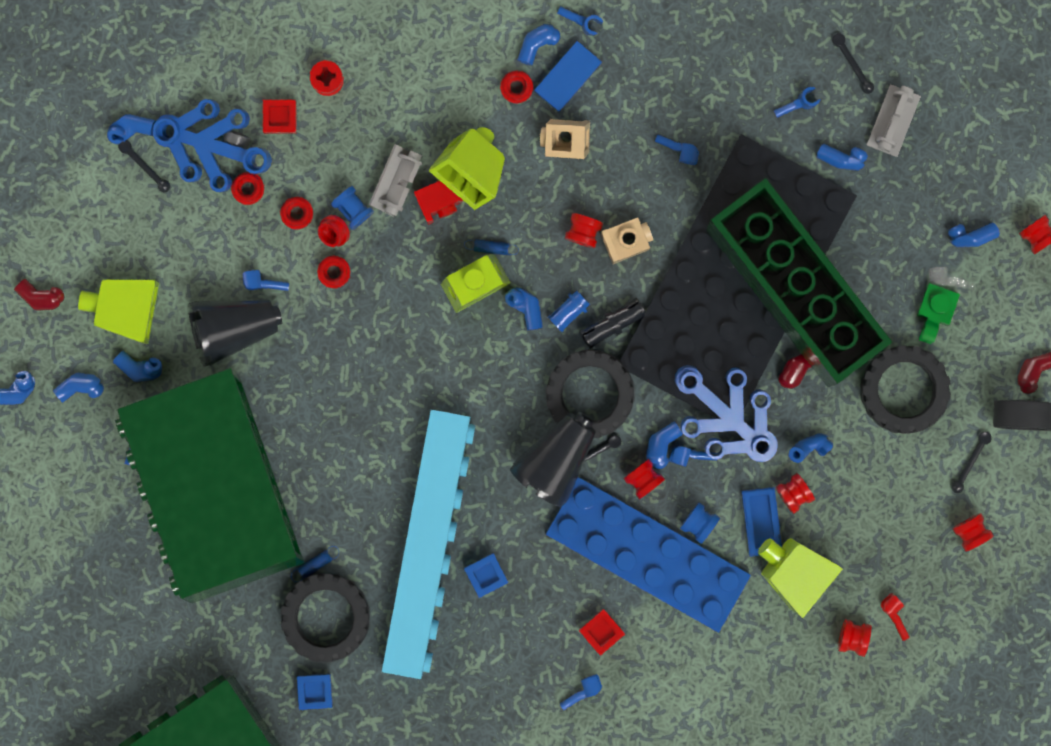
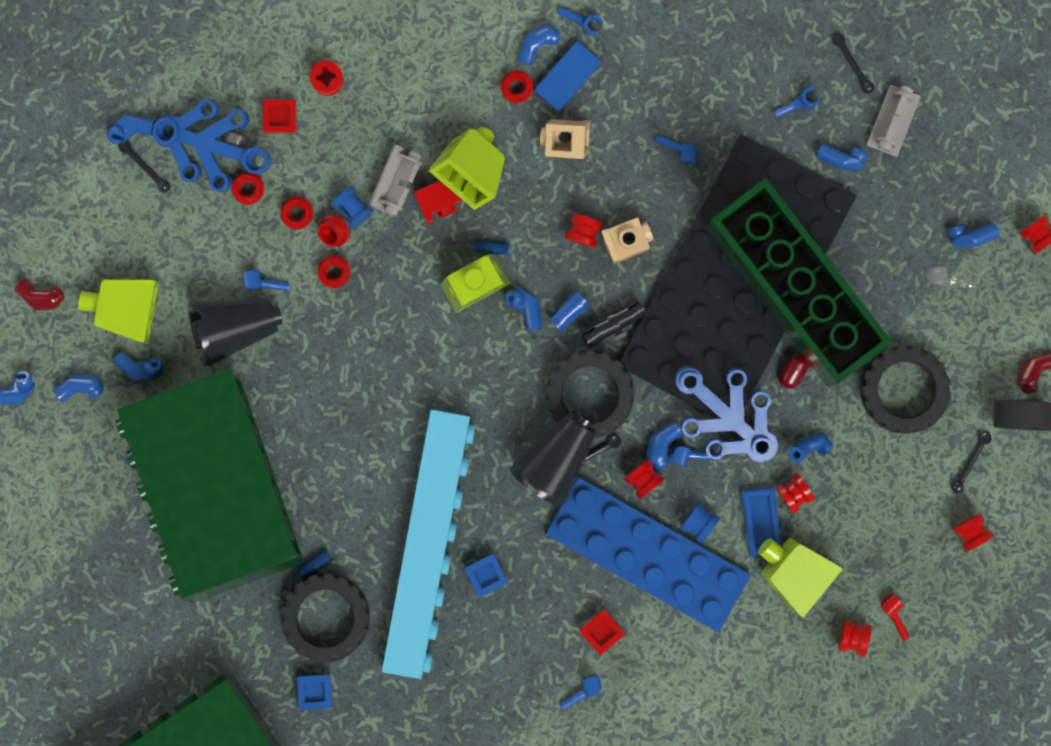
green plate [917,283,960,345] -> none

